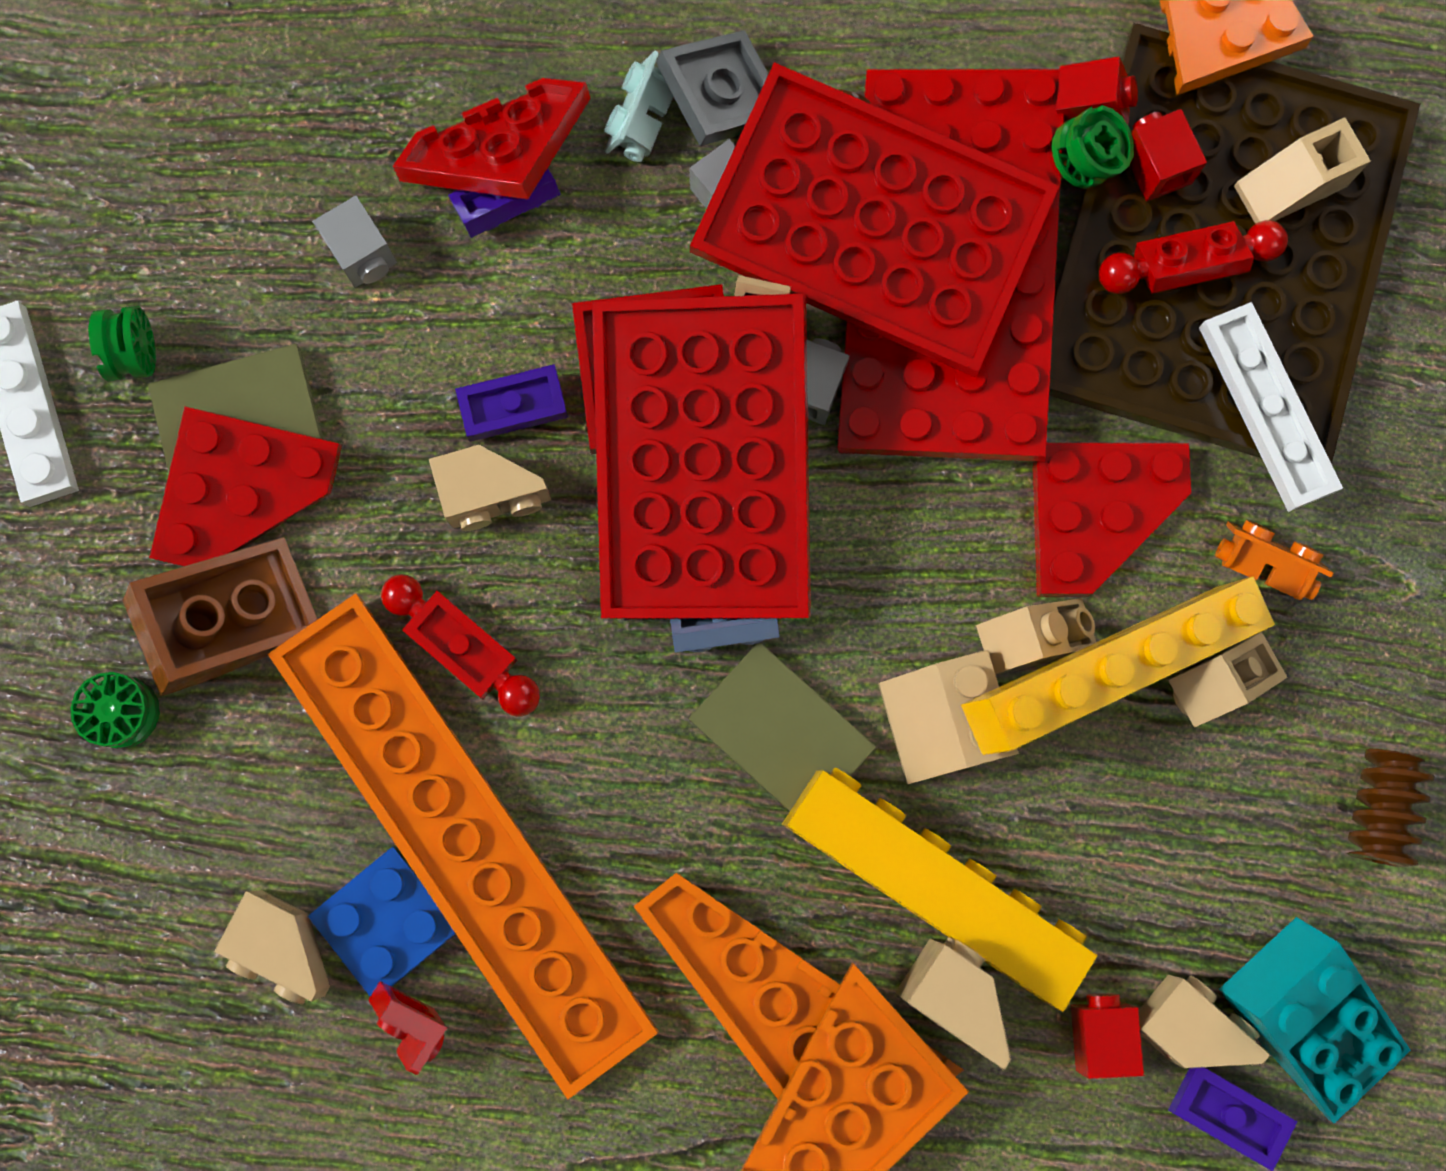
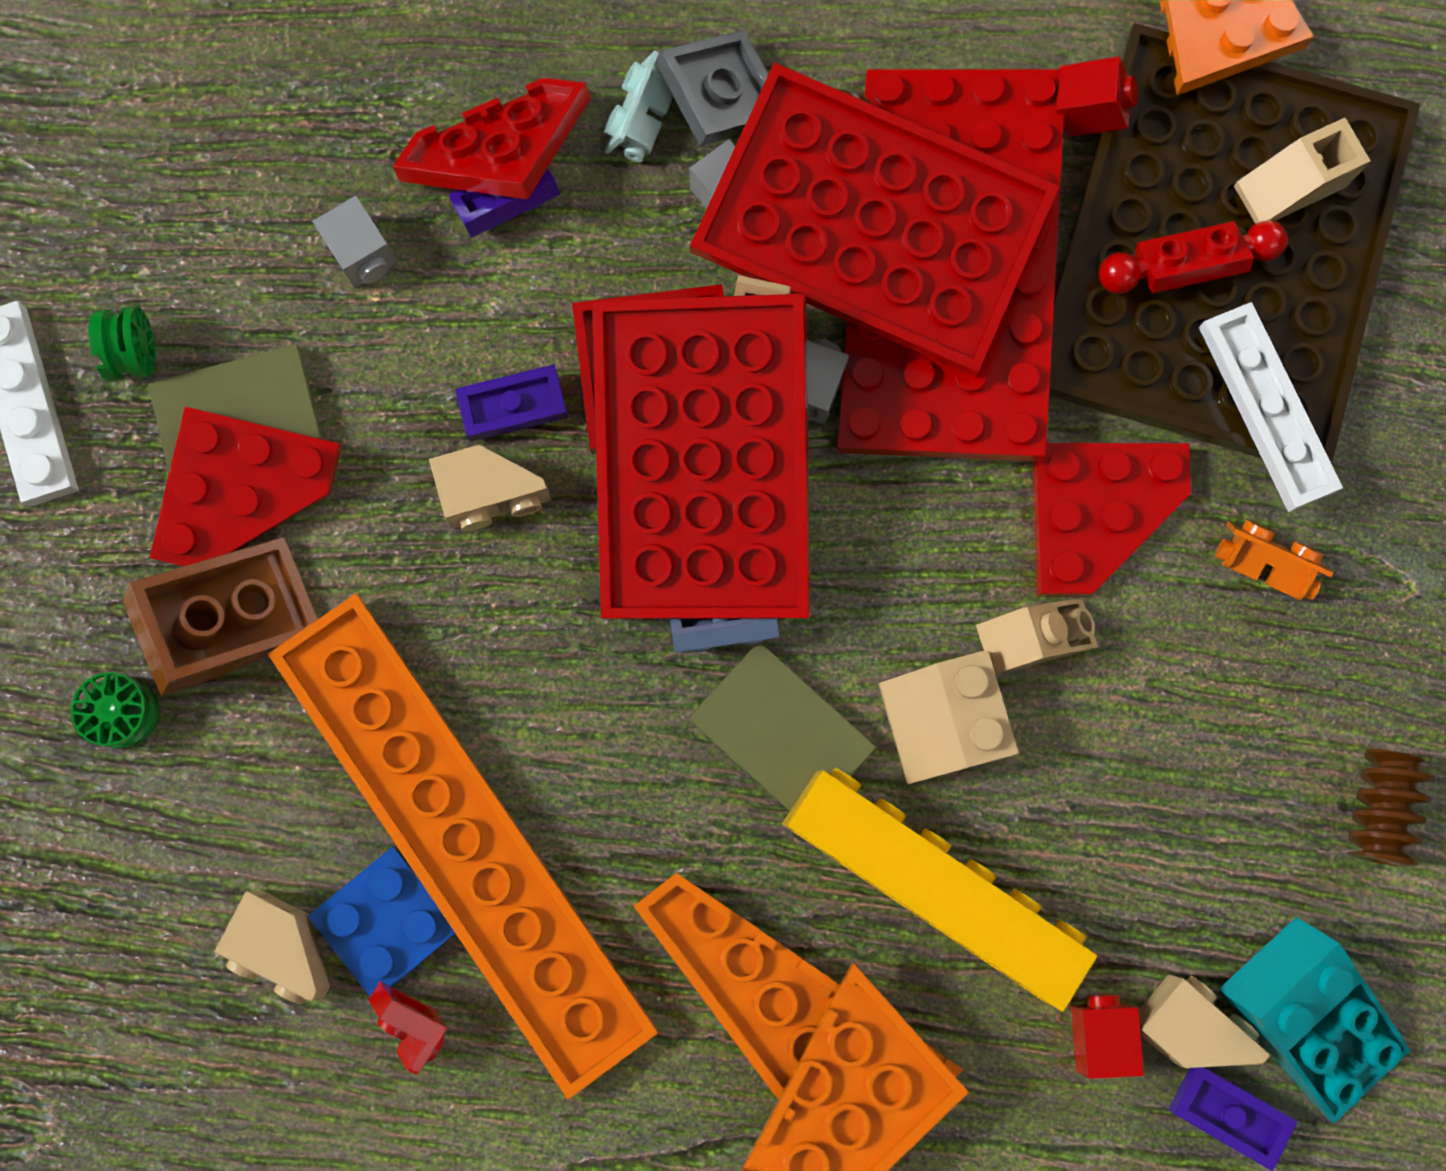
red plate [381,574,540,717] -> none
tan slope [895,937,1011,1070] -> none
yellow brick [961,576,1275,755] -> none
green wheel [1052,105,1134,189] -> none
red brick [1130,109,1207,202] -> none
tan slope [1168,632,1288,728] -> none

